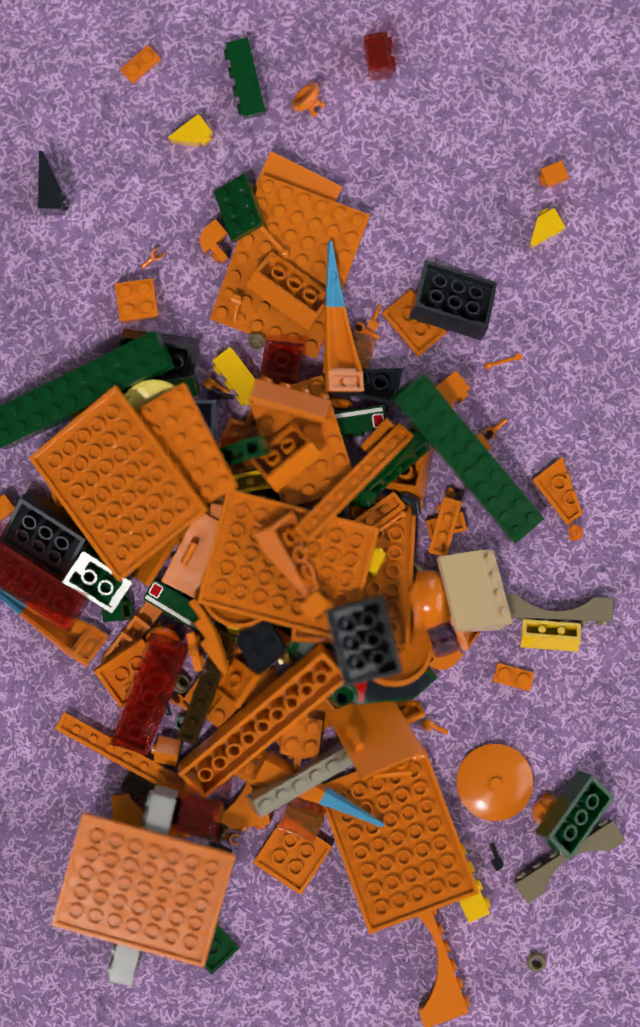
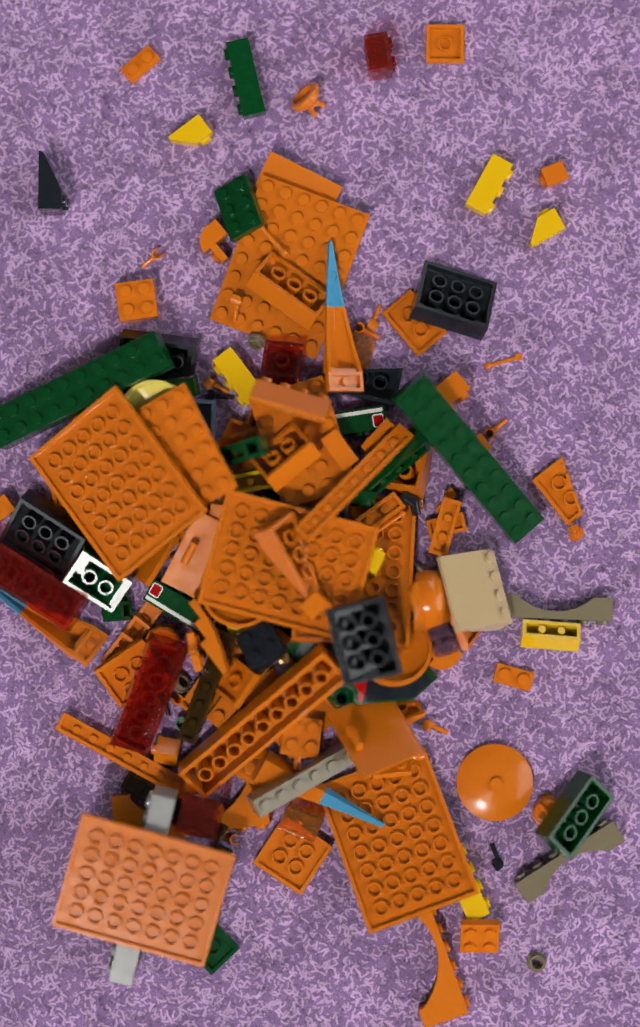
orange piece [330,393,353,410] -> none
none -> orange tile [320,429,359,471]
none -> orange plate [426,24,464,64]
none -> orange plate [459,919,500,953]
none -> yellow brick [464,153,514,217]

